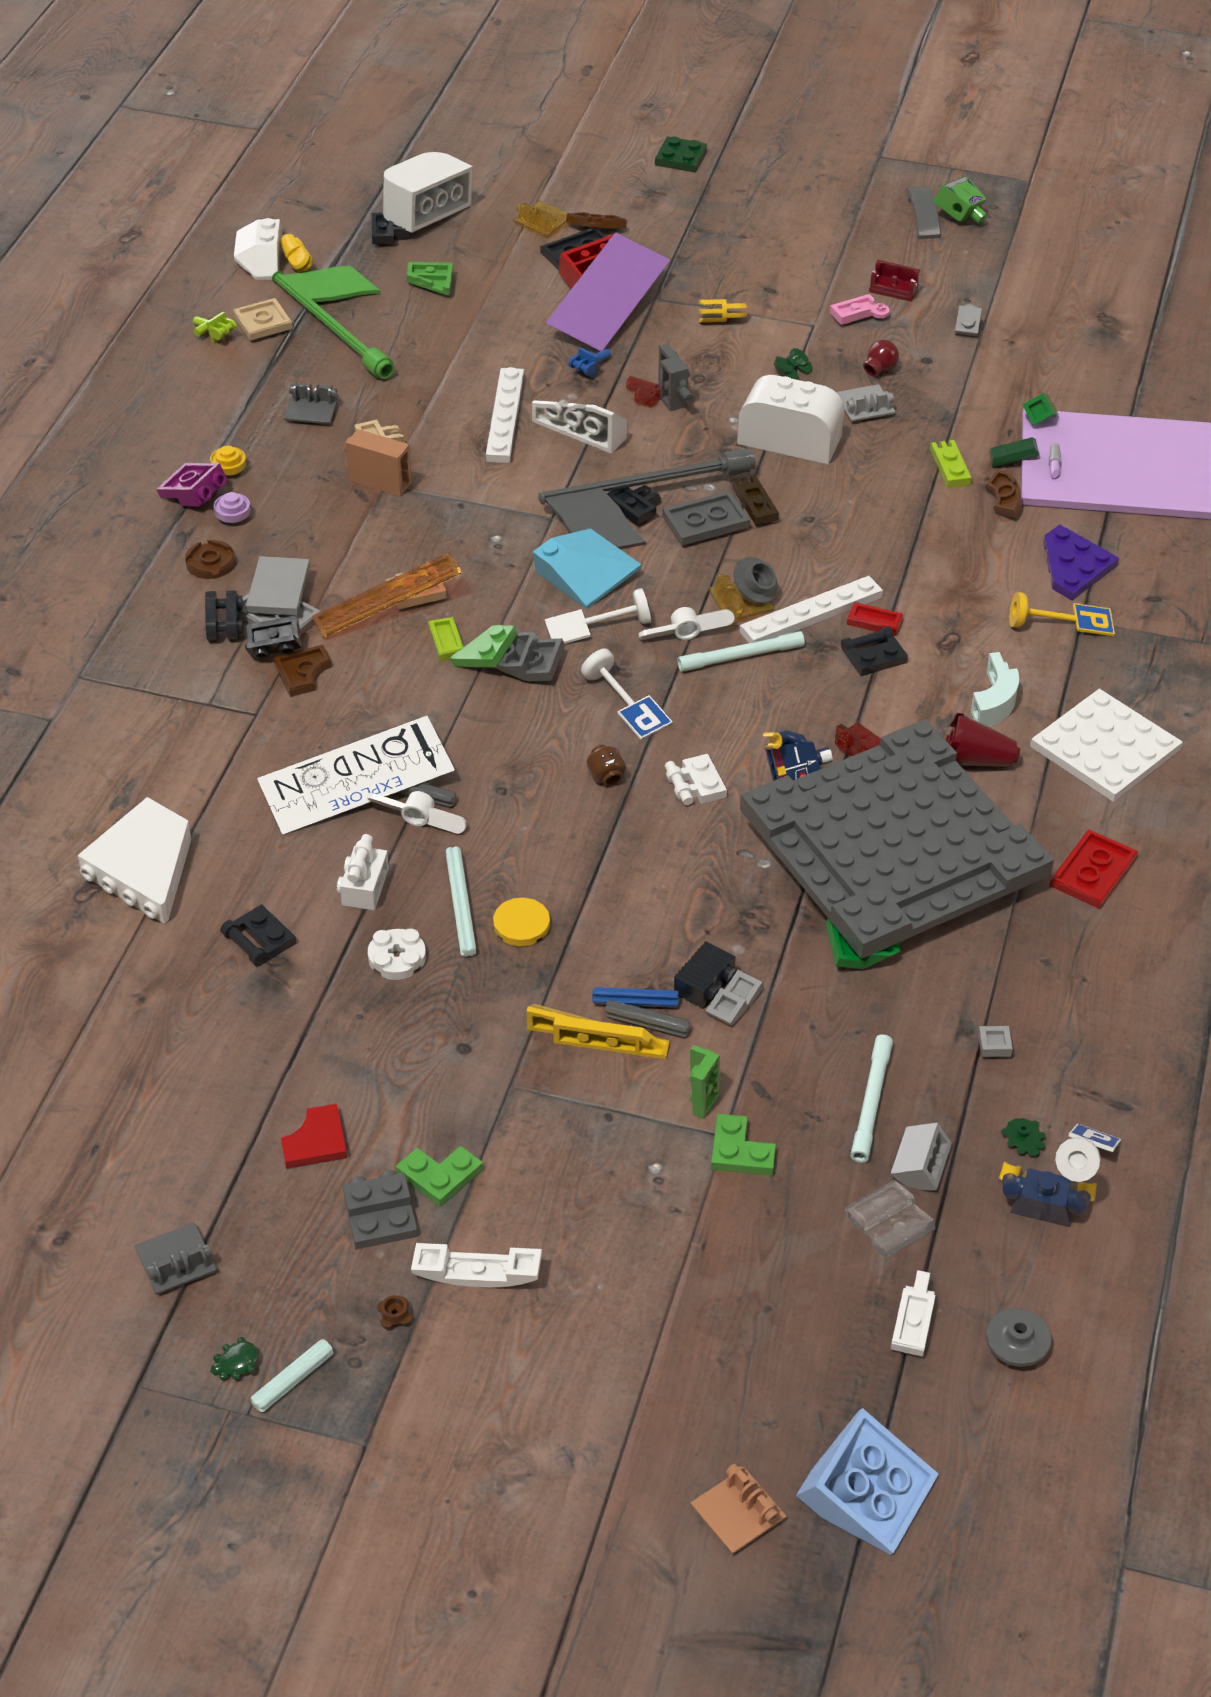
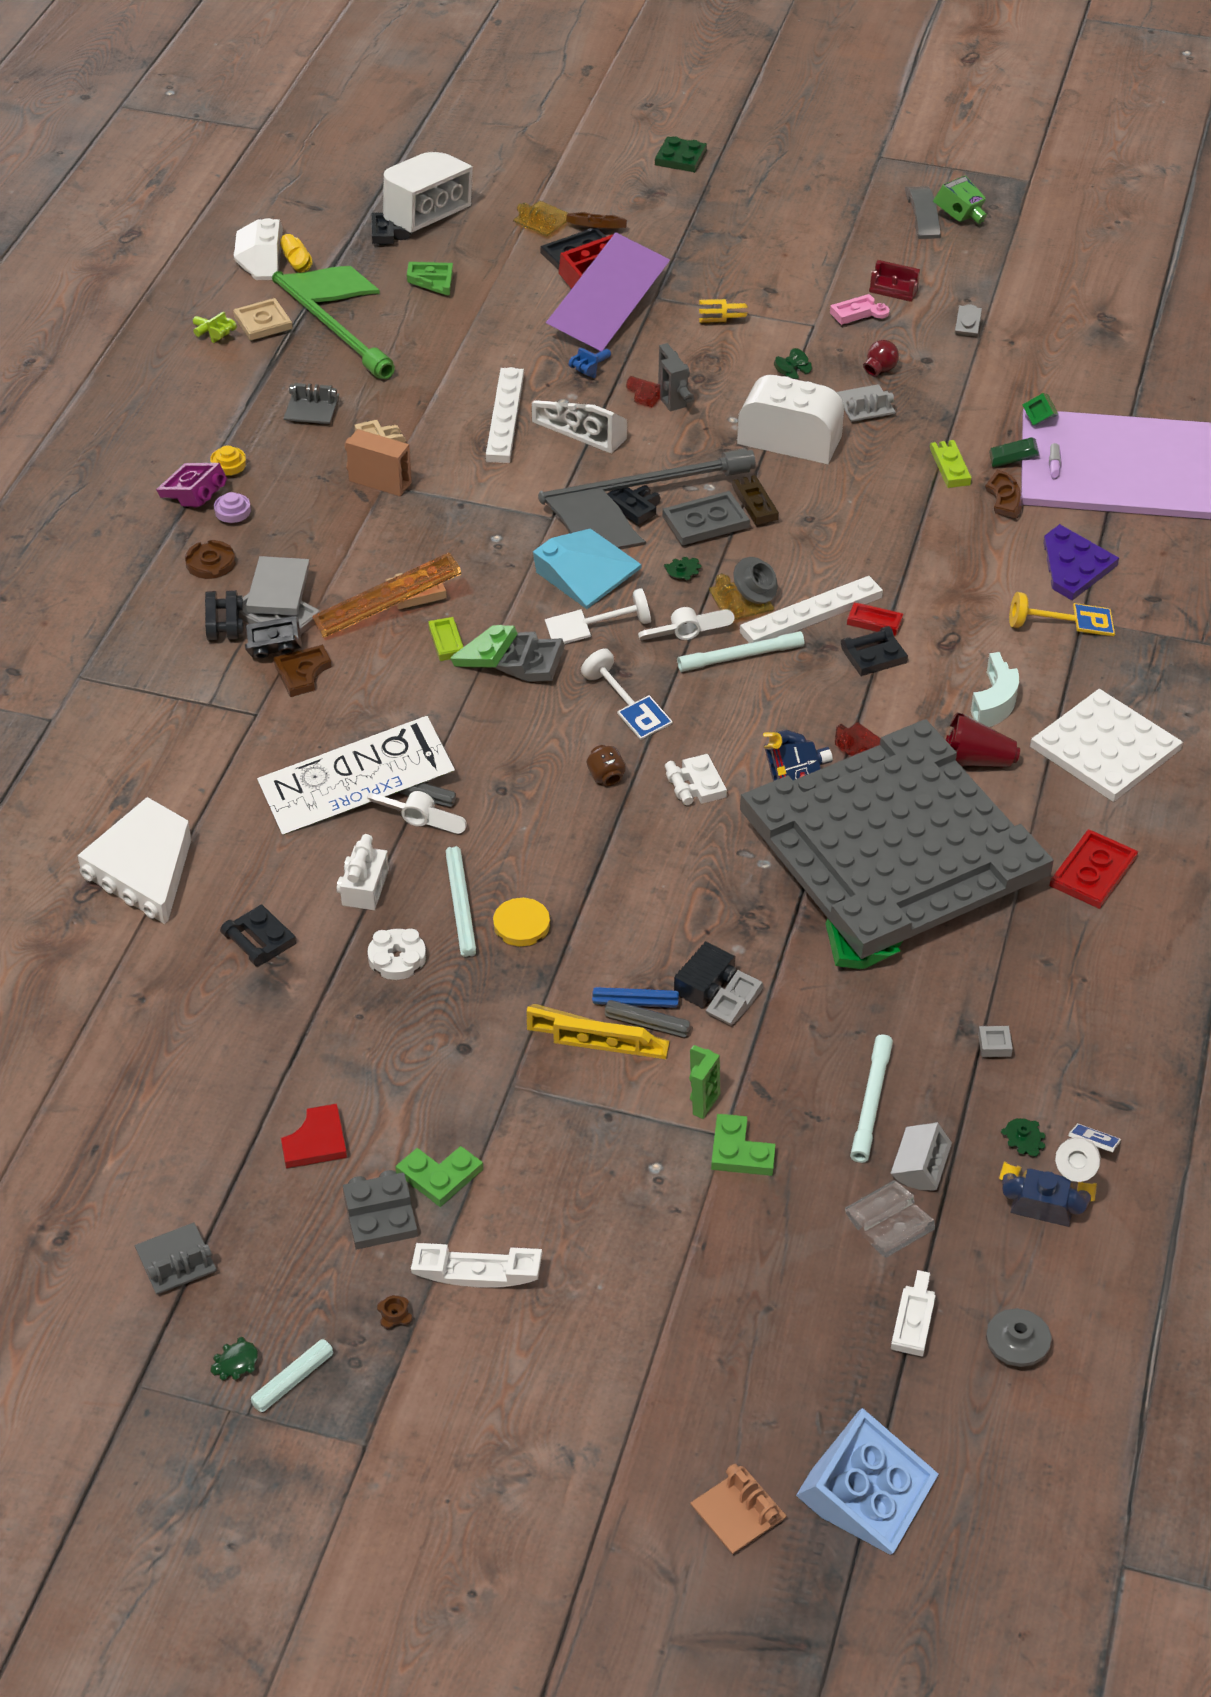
none -> dark green piece [664,557,702,581]

